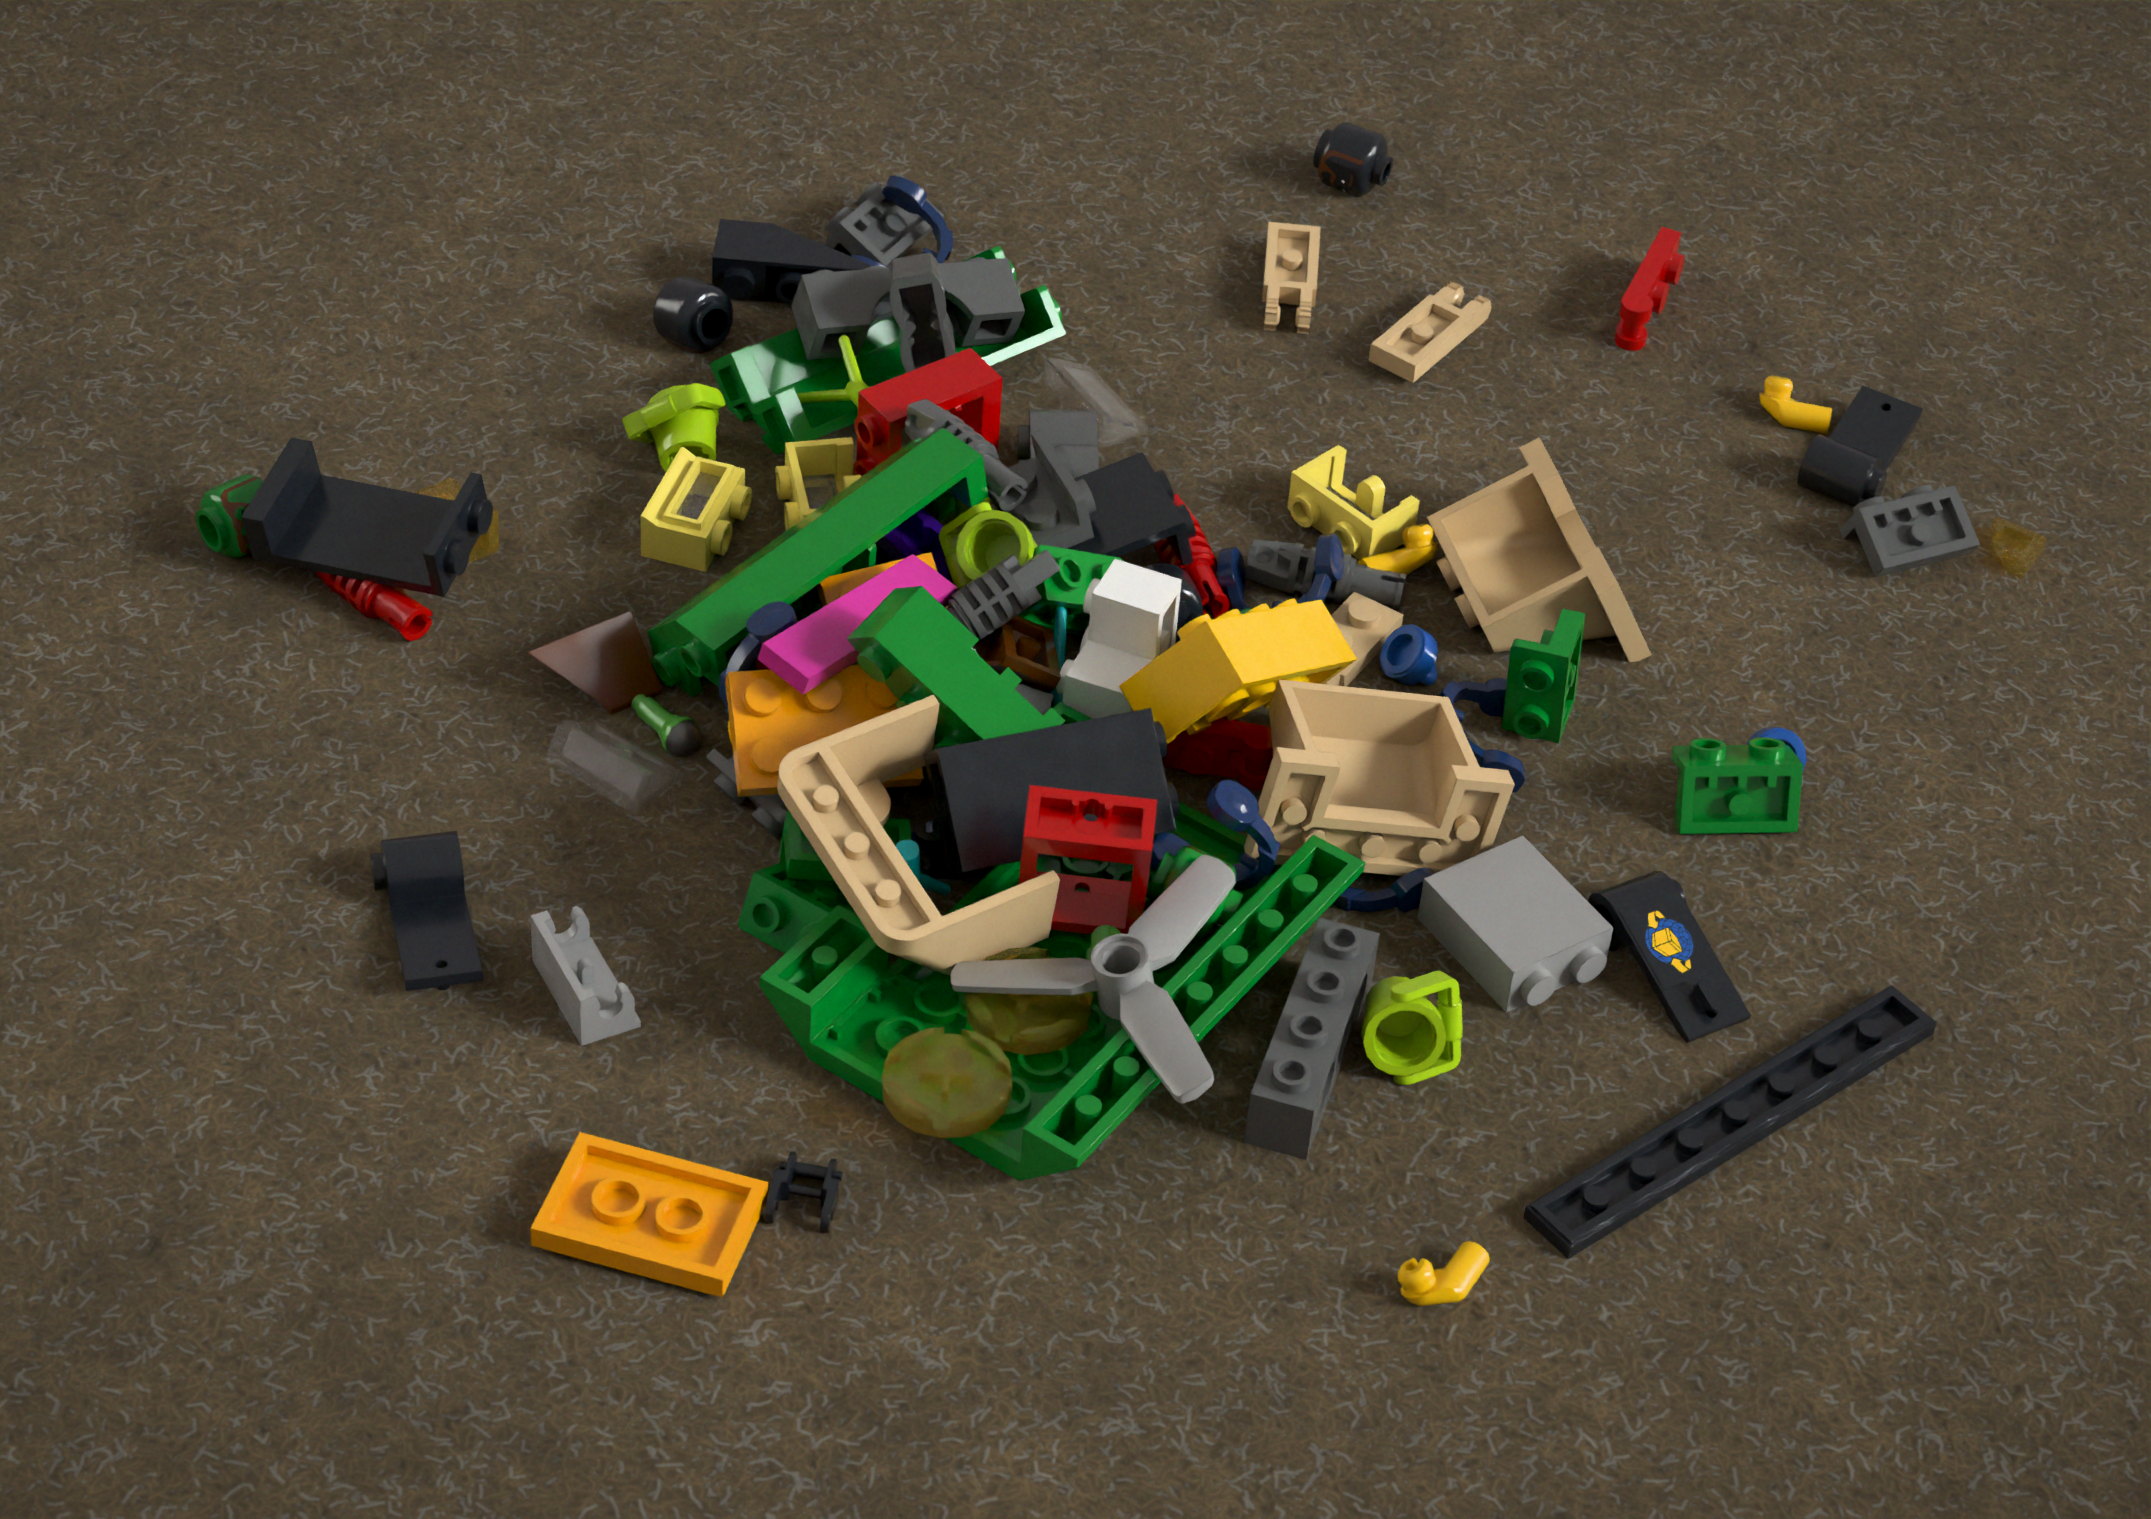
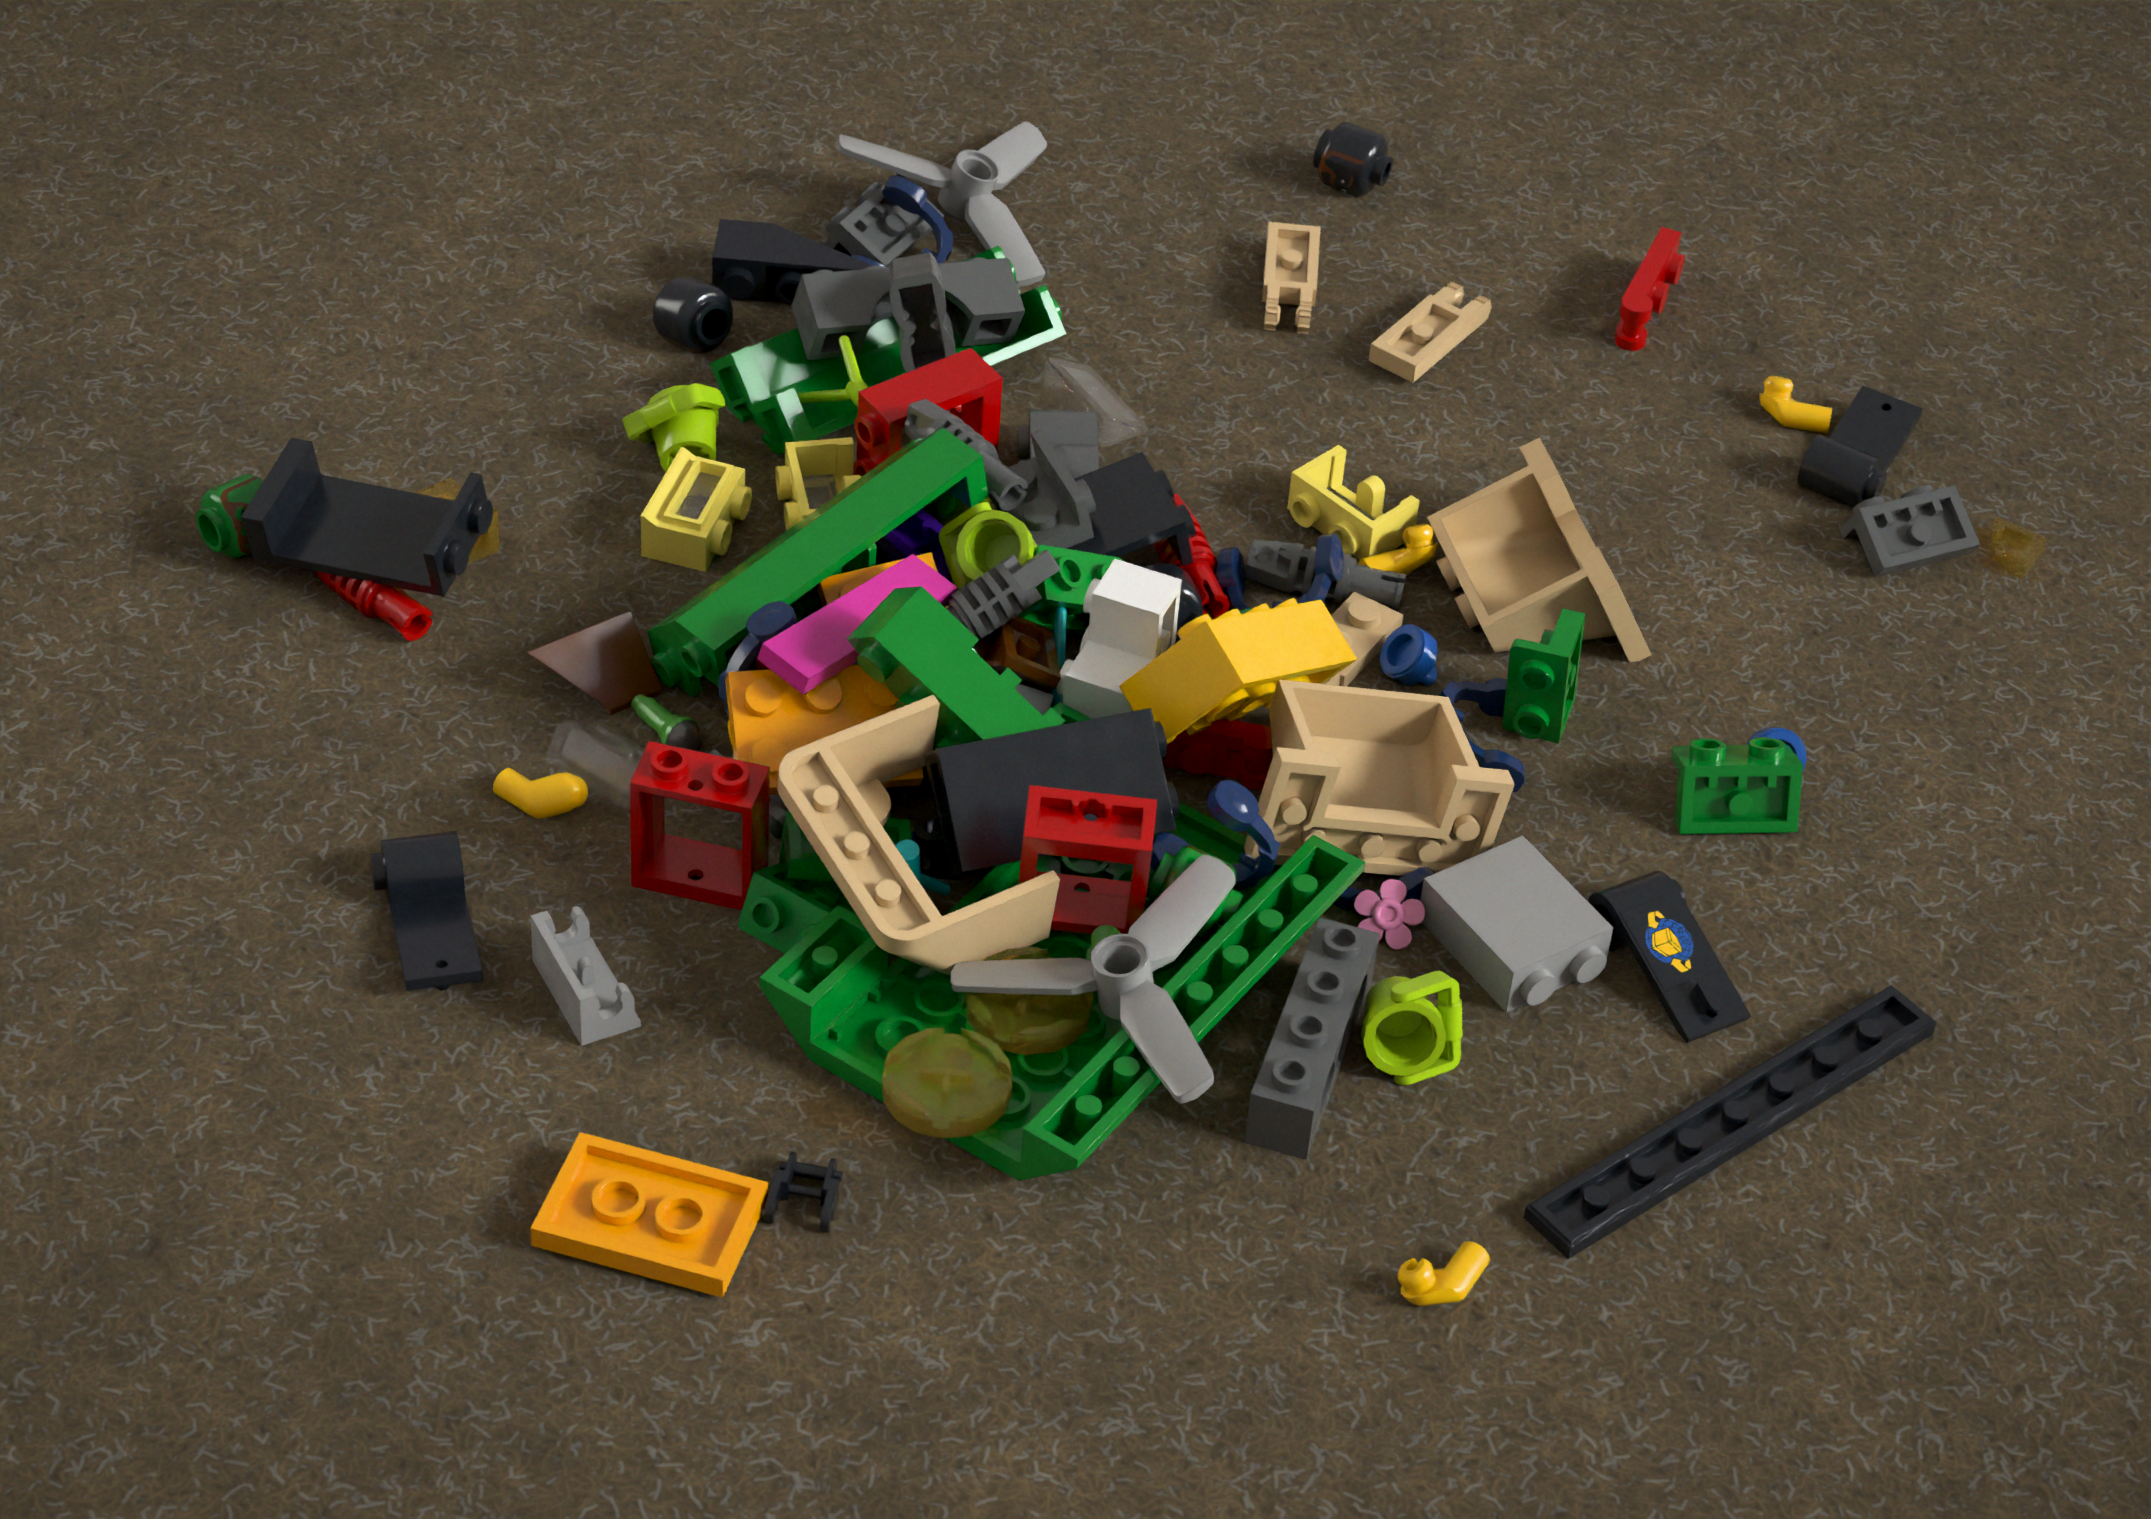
none -> yellow arm [493,768,588,819]
none -> red window [630,741,770,910]
none -> light grey piece [835,122,1047,287]
none -> bright pink plant [1354,879,1425,950]

